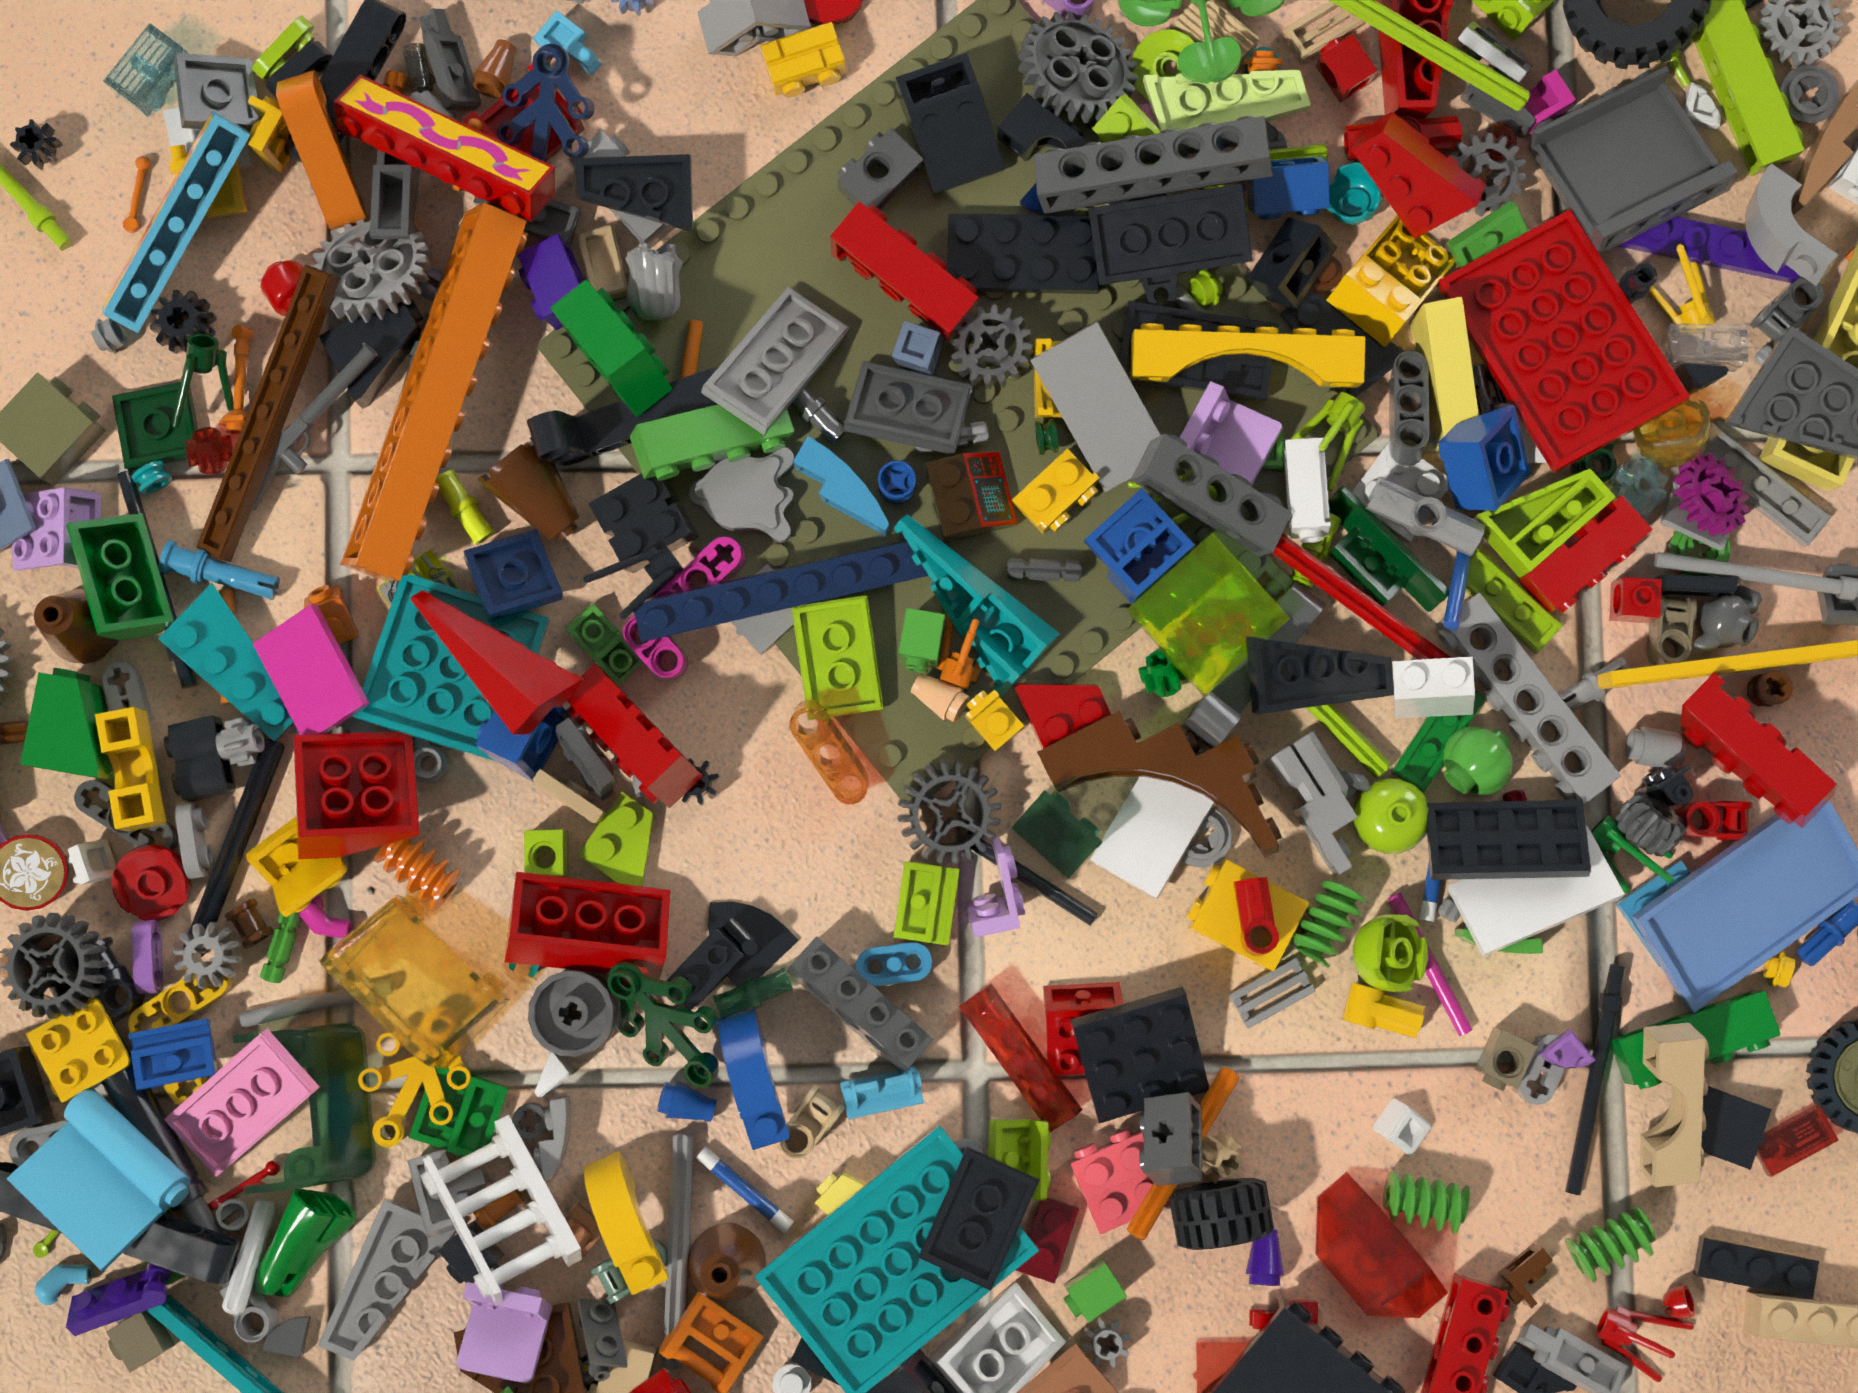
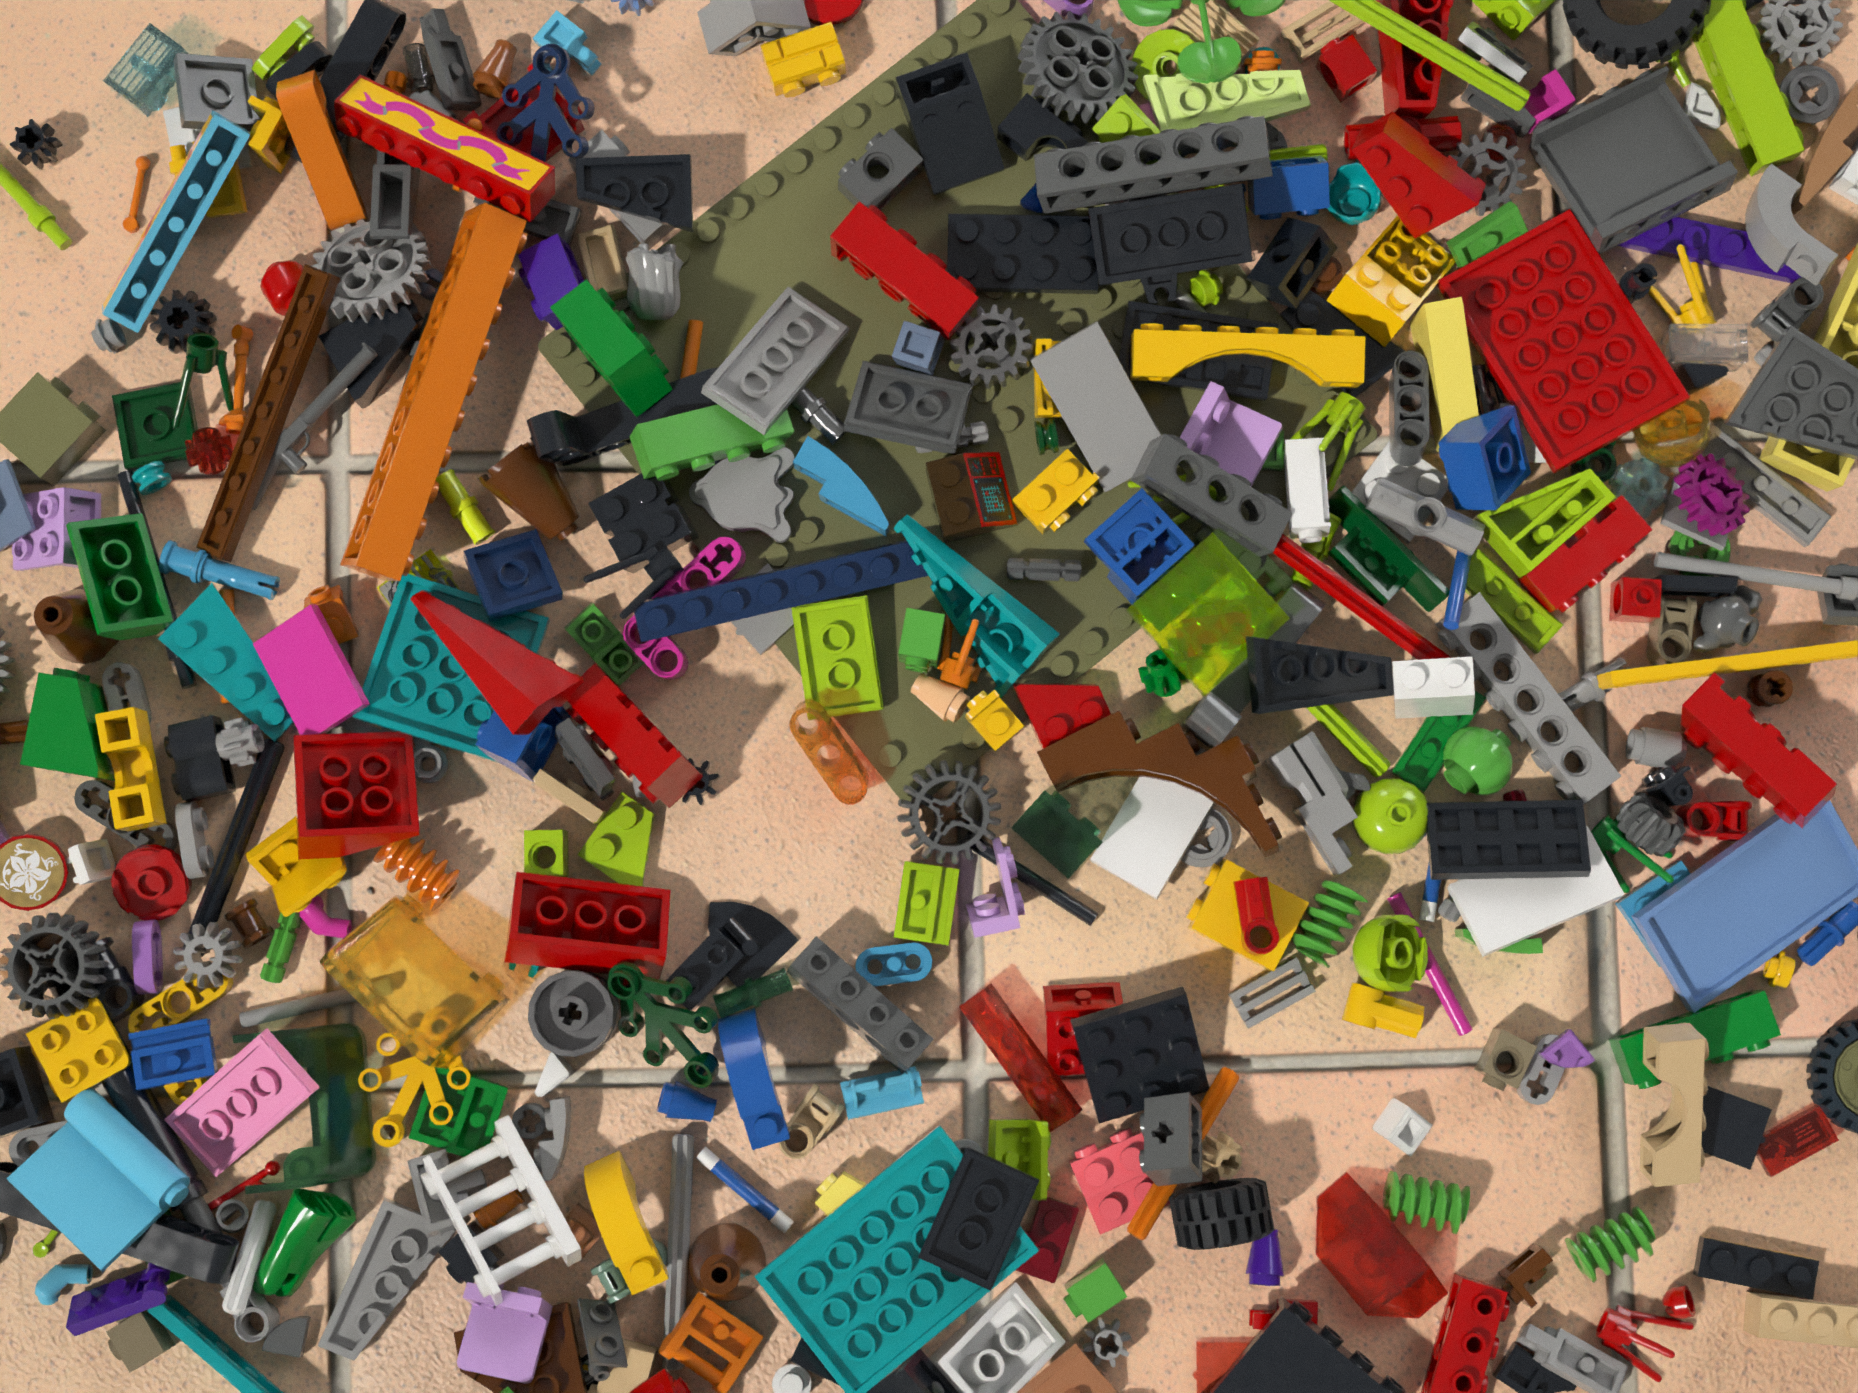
blue wheel [878,460,916,505] -> none
black bar [1565,964,1626,1196] -> none

